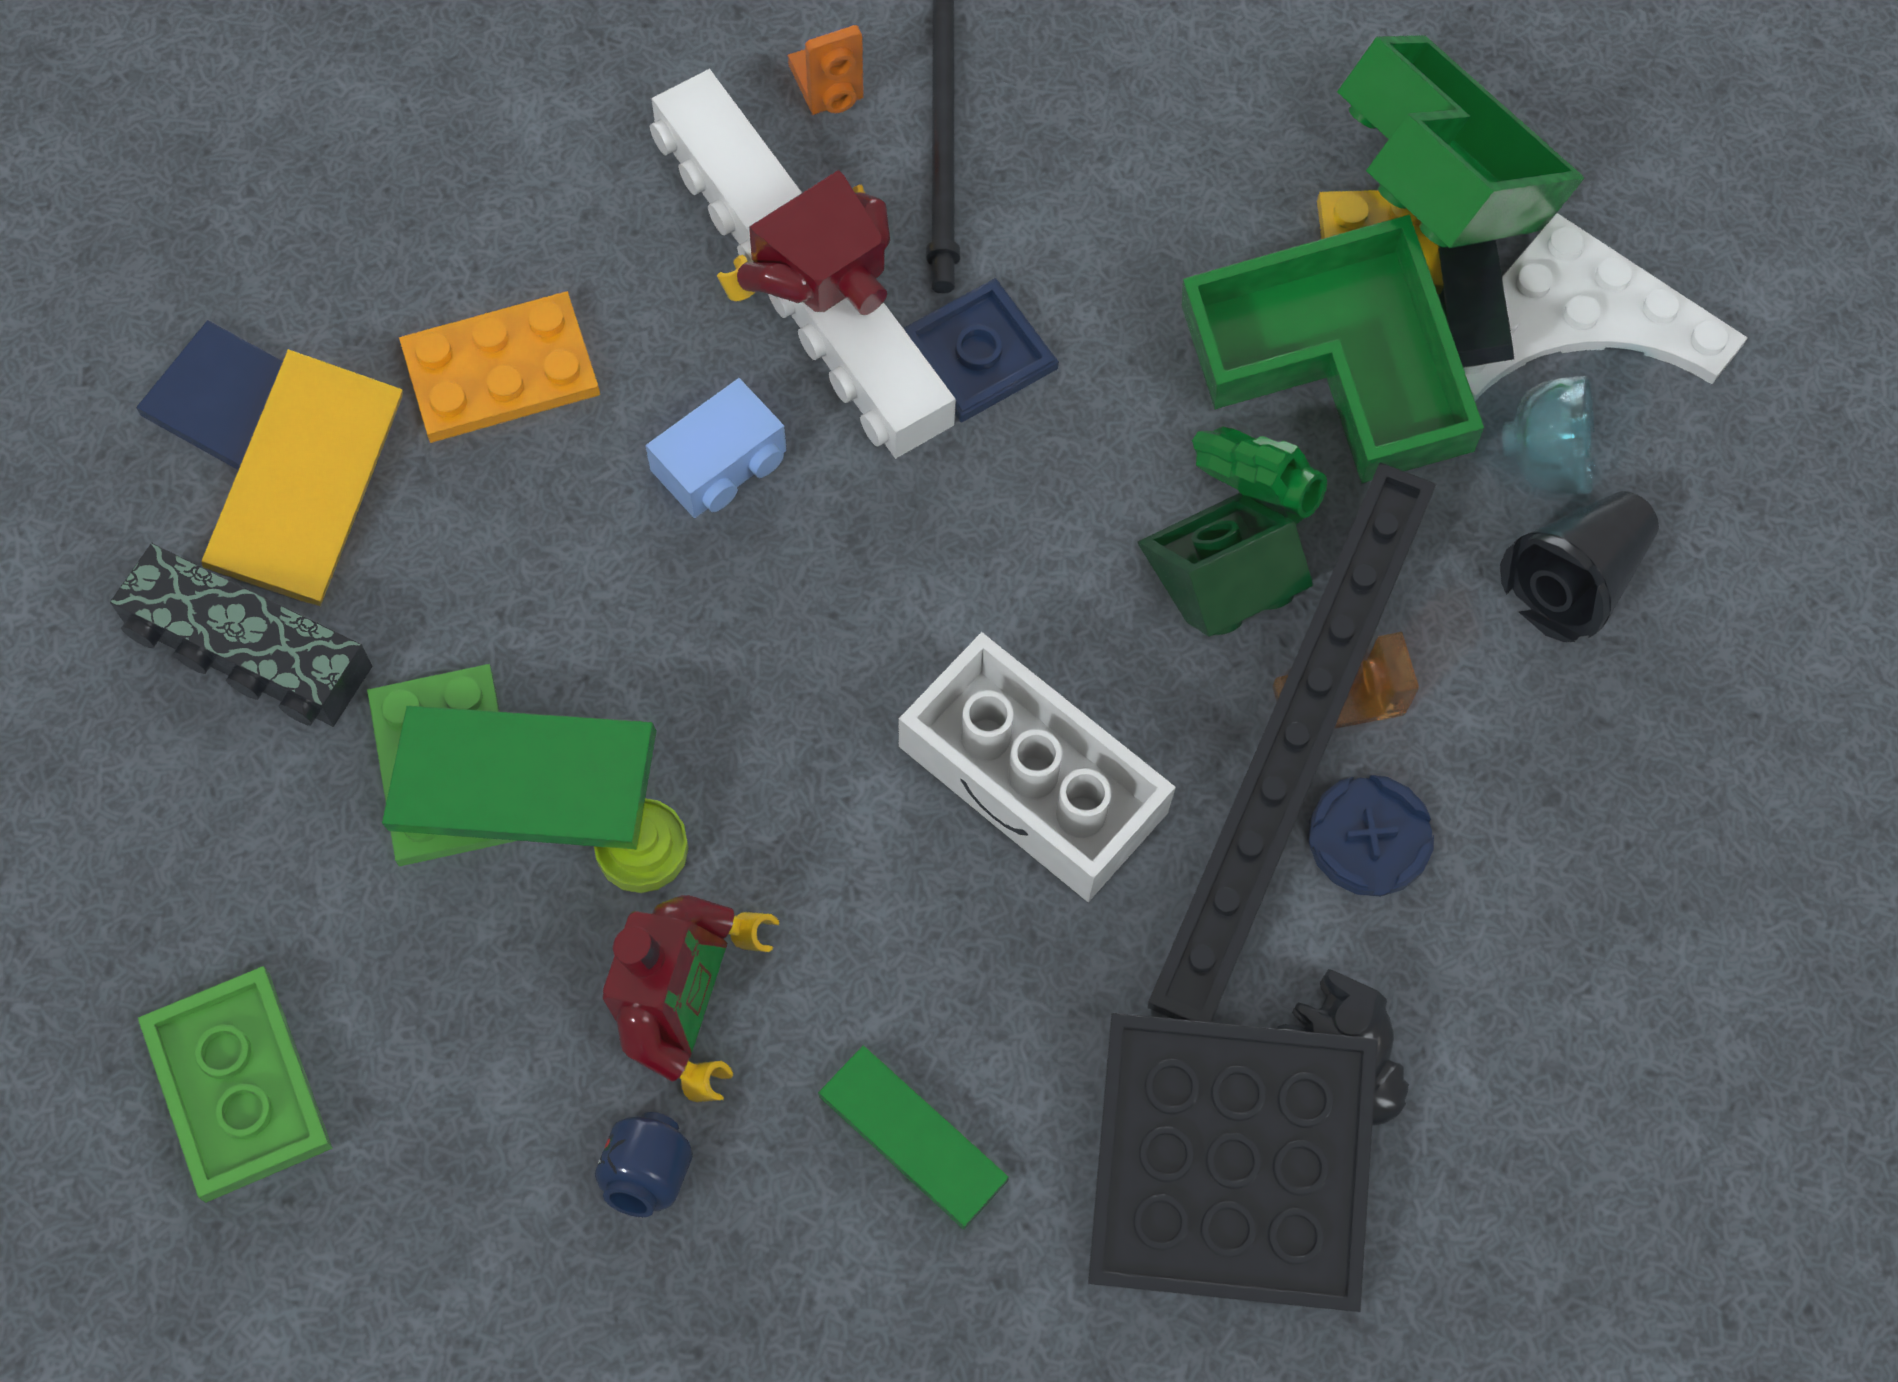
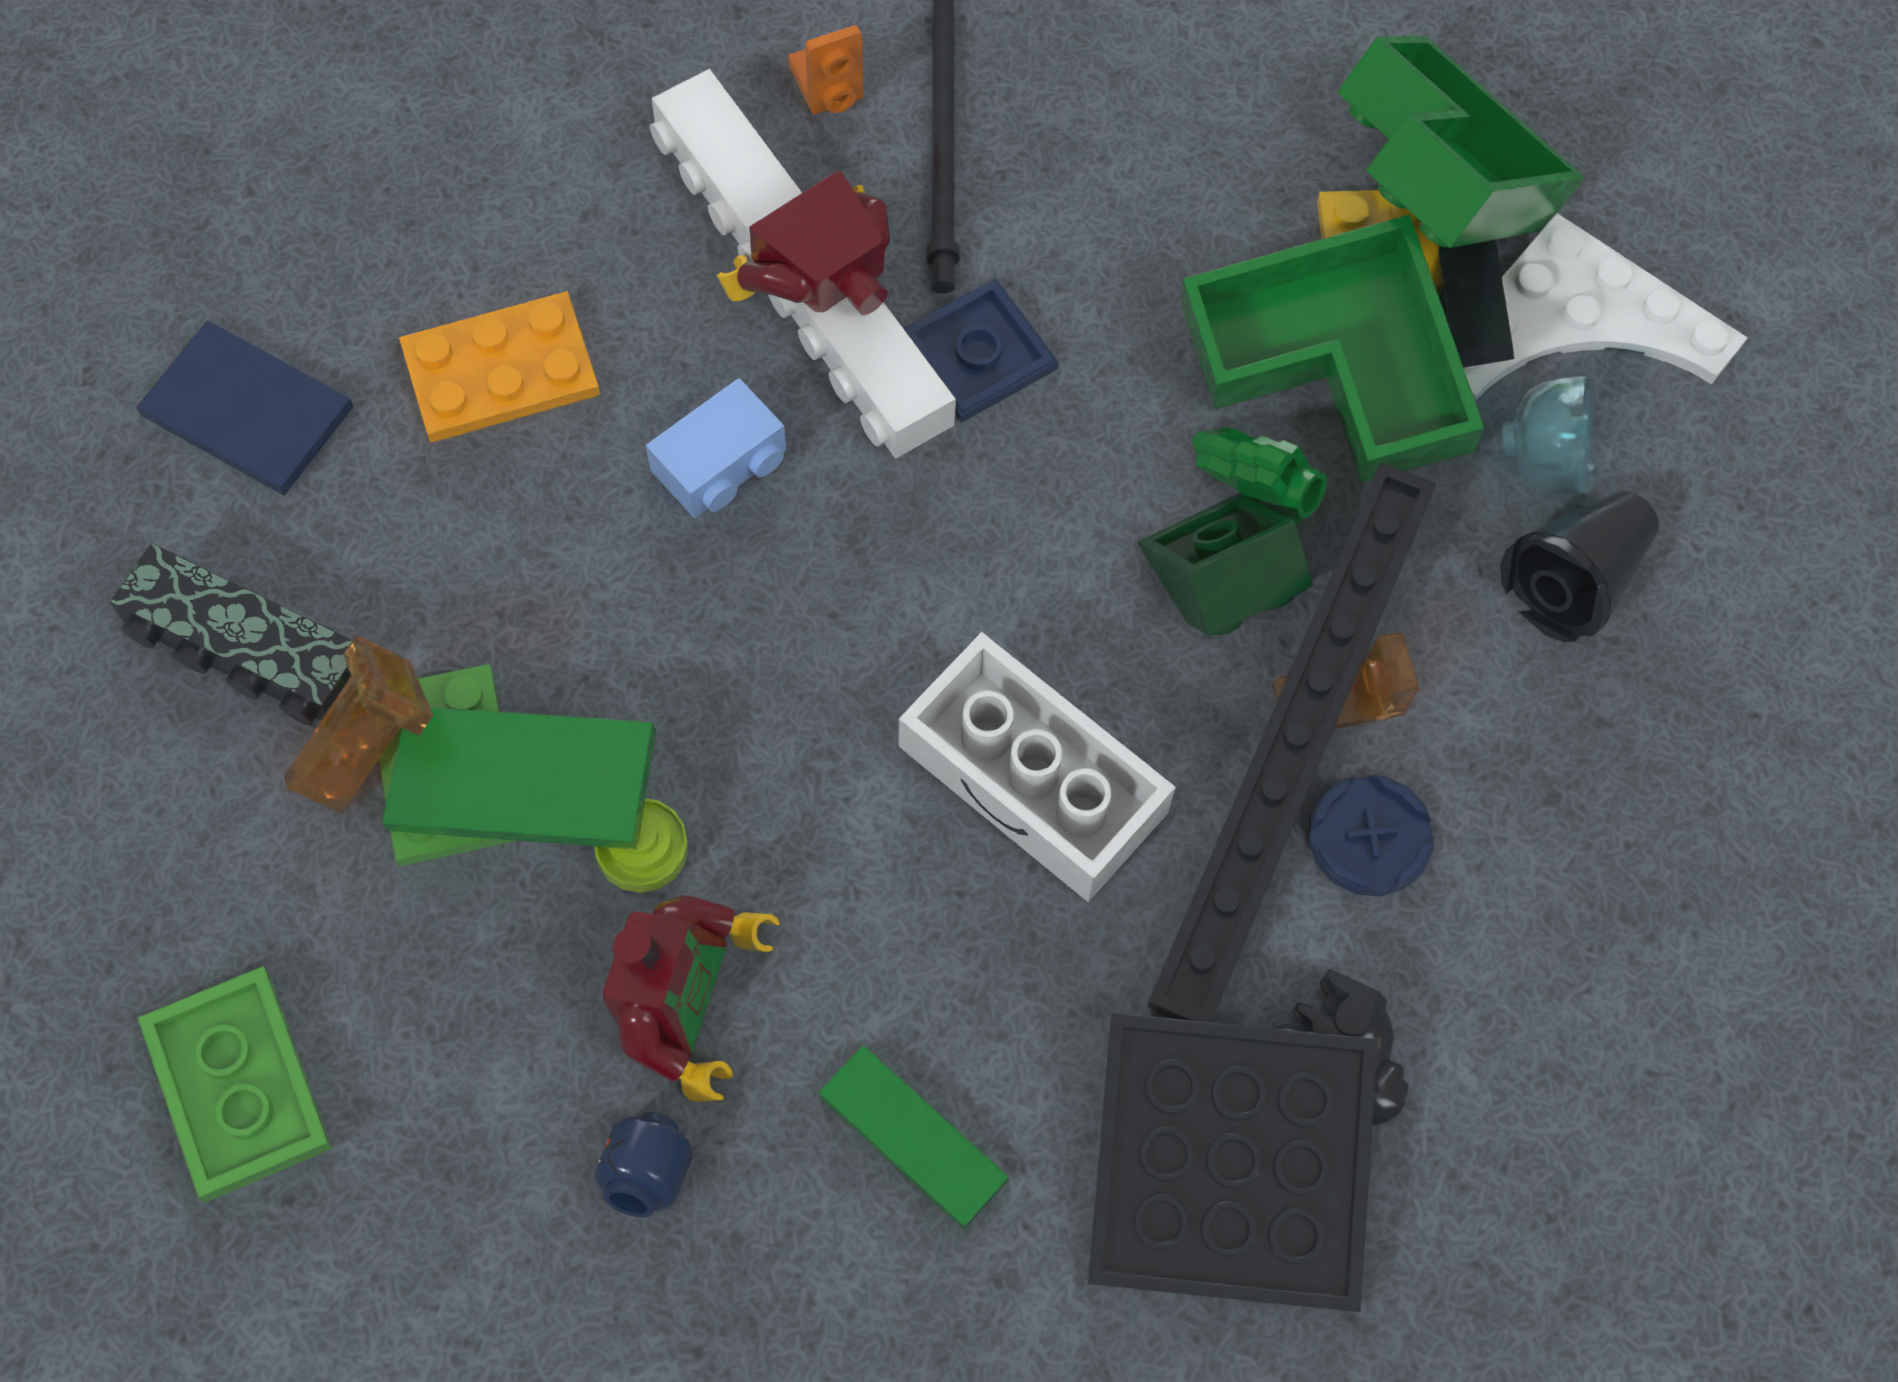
yellow tile [201,349,403,606] -> none
none -> clear orange bracket [284,634,433,813]

